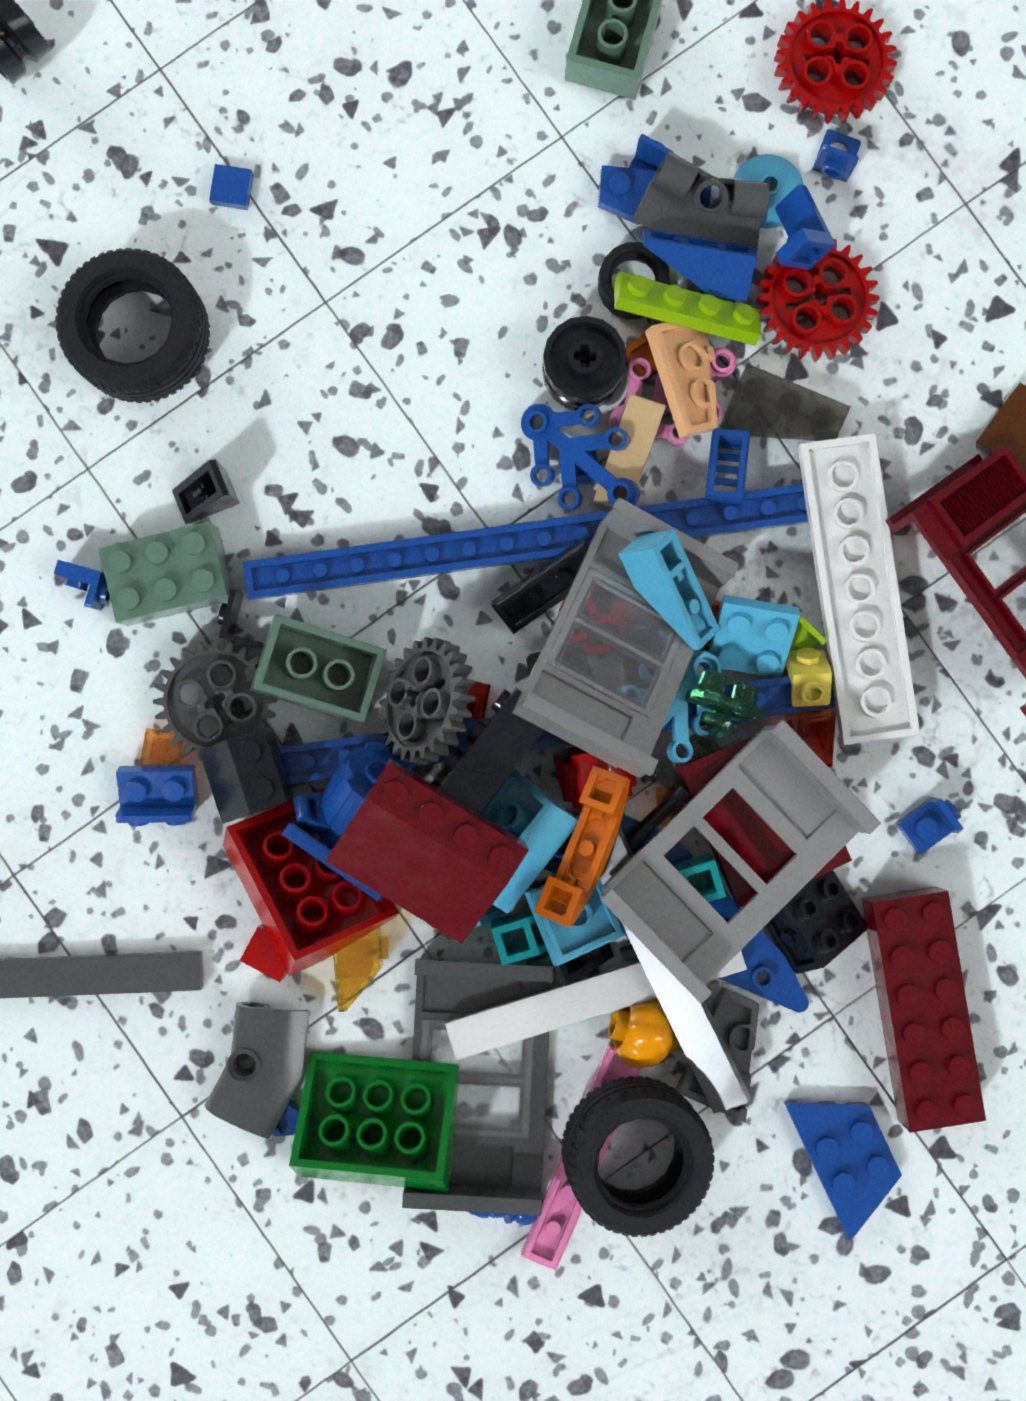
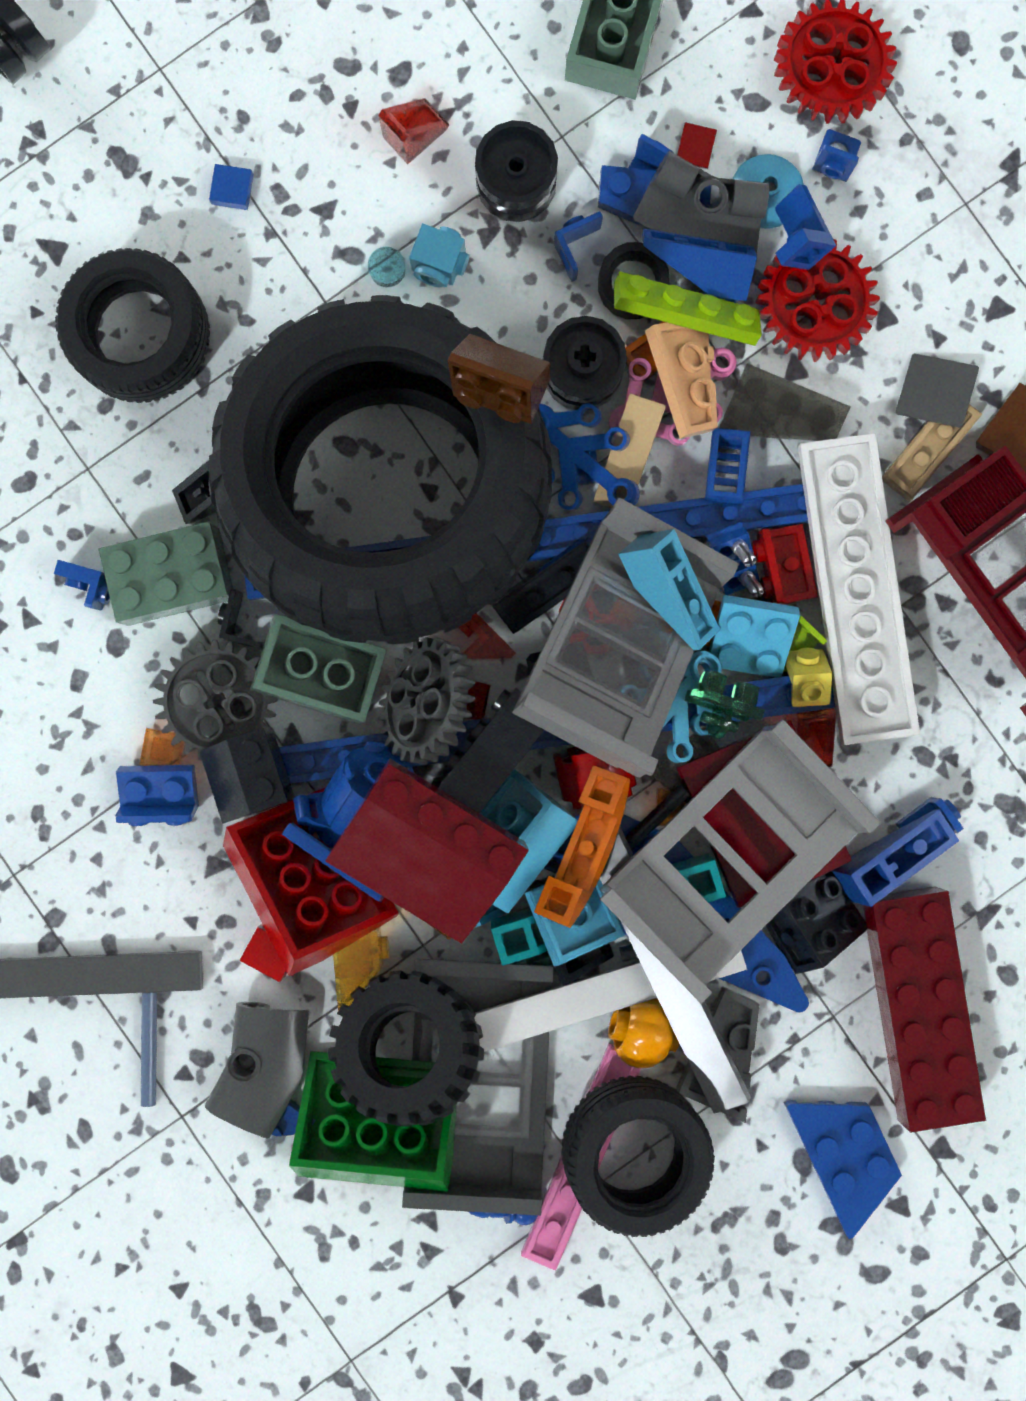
none -> sand blue bar [140,992,157,1107]
none -> black tyre [209,295,552,644]
none -> black tyre [328,970,484,1127]
none -> clear light blue tile [368,247,406,287]
none -> clear red slope [378,98,449,165]
none -> medium azure brick [409,223,470,288]
none -> reddish brown slope [448,334,550,424]
none -> clear red slope [459,613,516,661]
none -> black wheel [475,120,558,222]
none -> blue bracket [554,211,603,282]
none -> red sticker [677,122,717,169]
none -> blue piece [705,522,764,598]
none -> red bracket [753,524,818,605]
none -> blue slope [832,809,959,907]
none -> tan tile [882,404,982,502]
none -> dark grey sticker [895,353,979,428]

